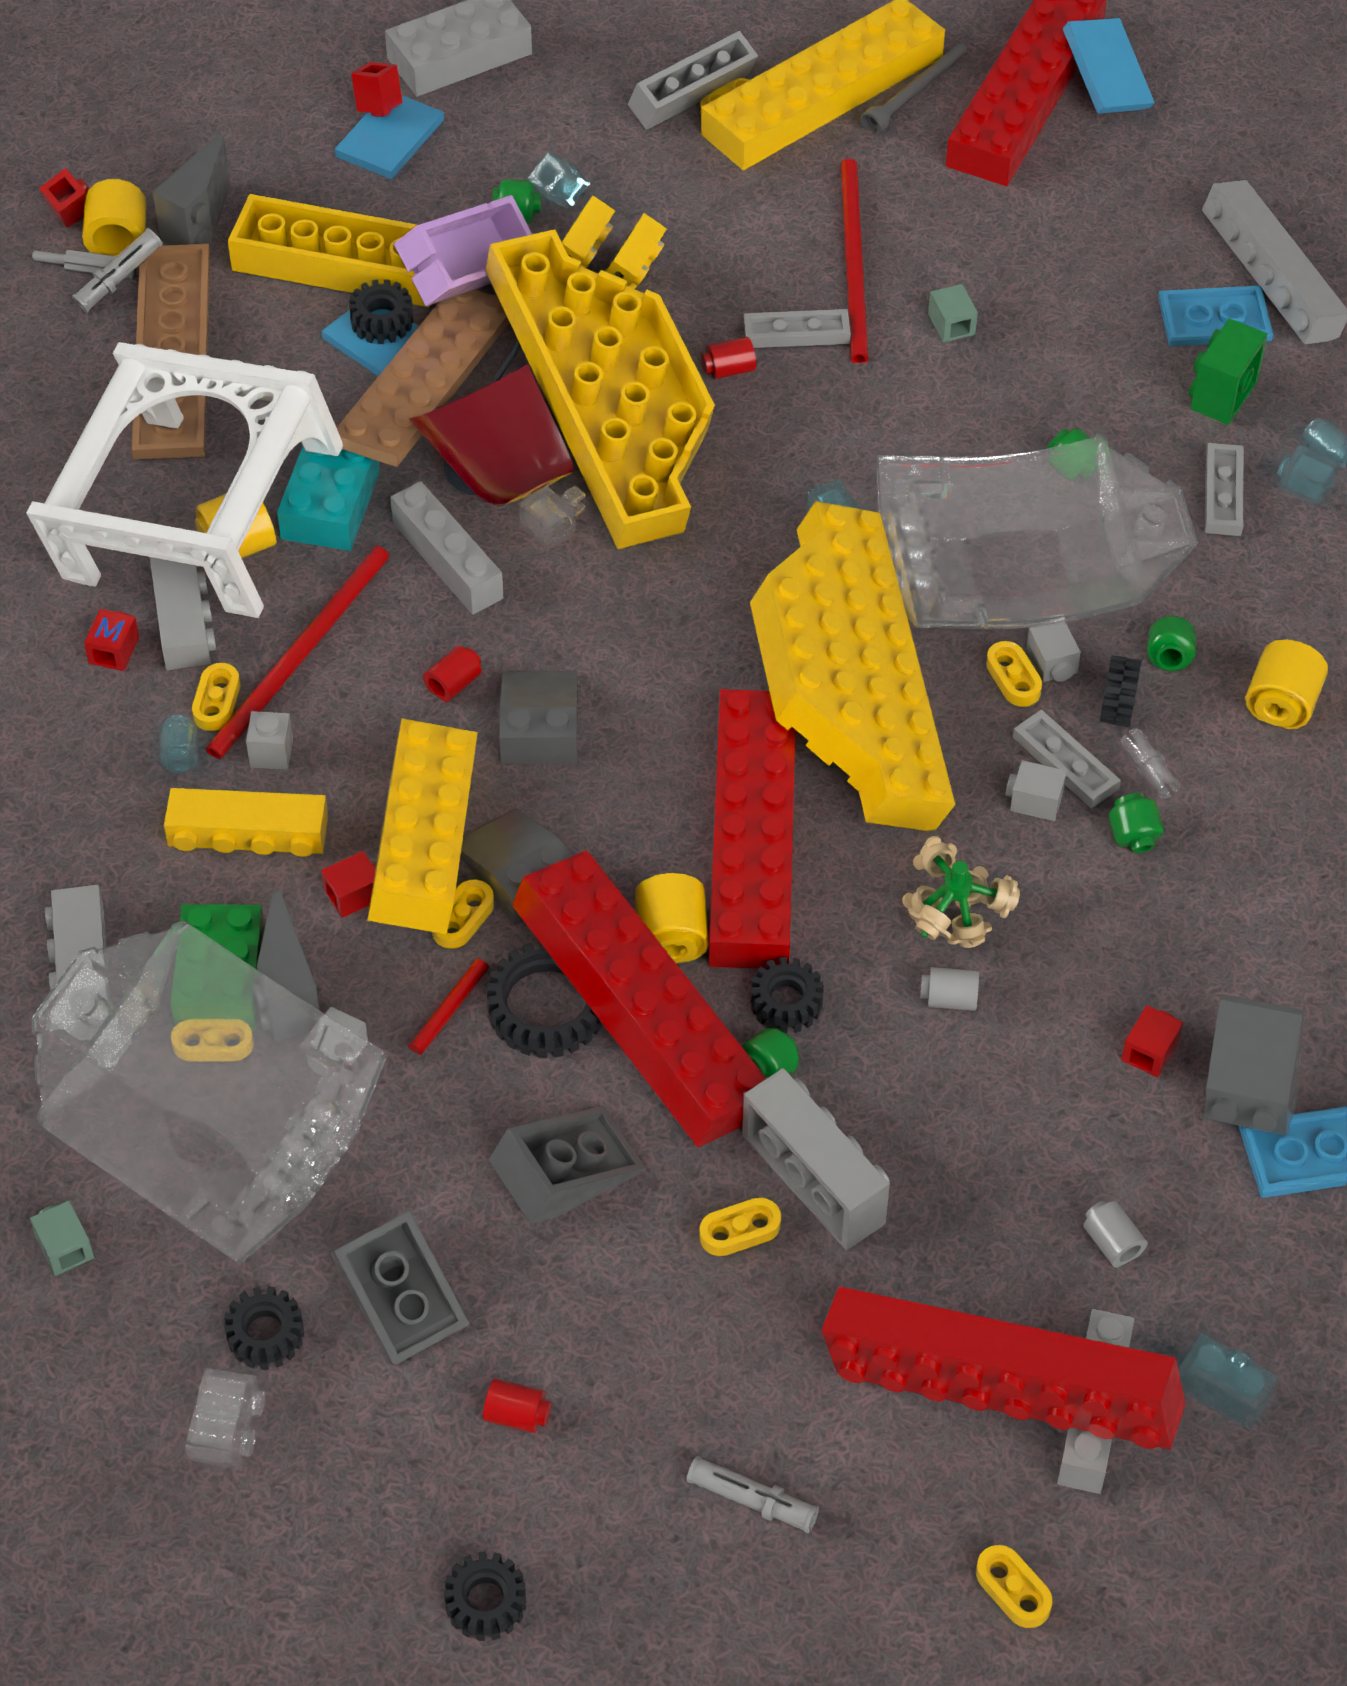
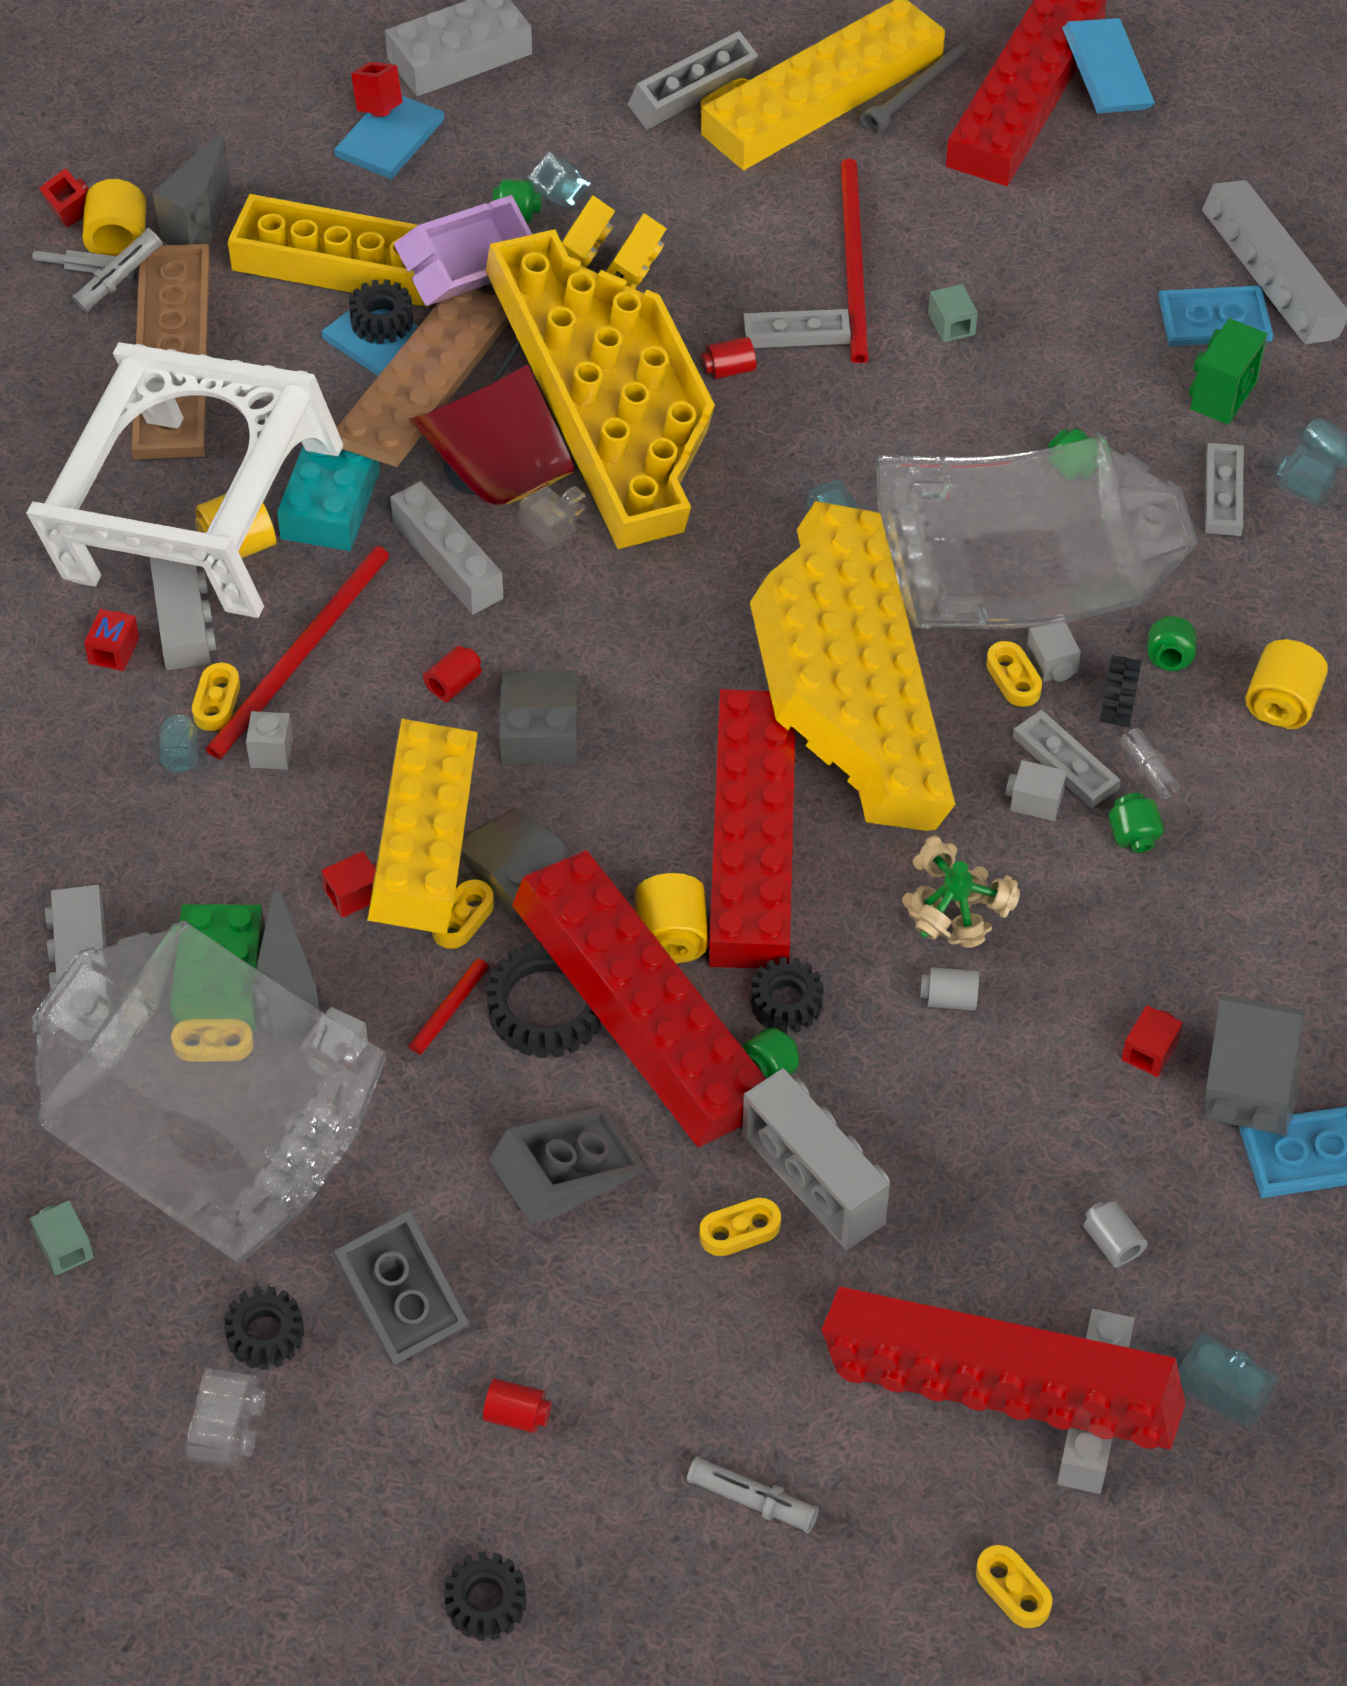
yellow brick [164,788,328,857] -> none

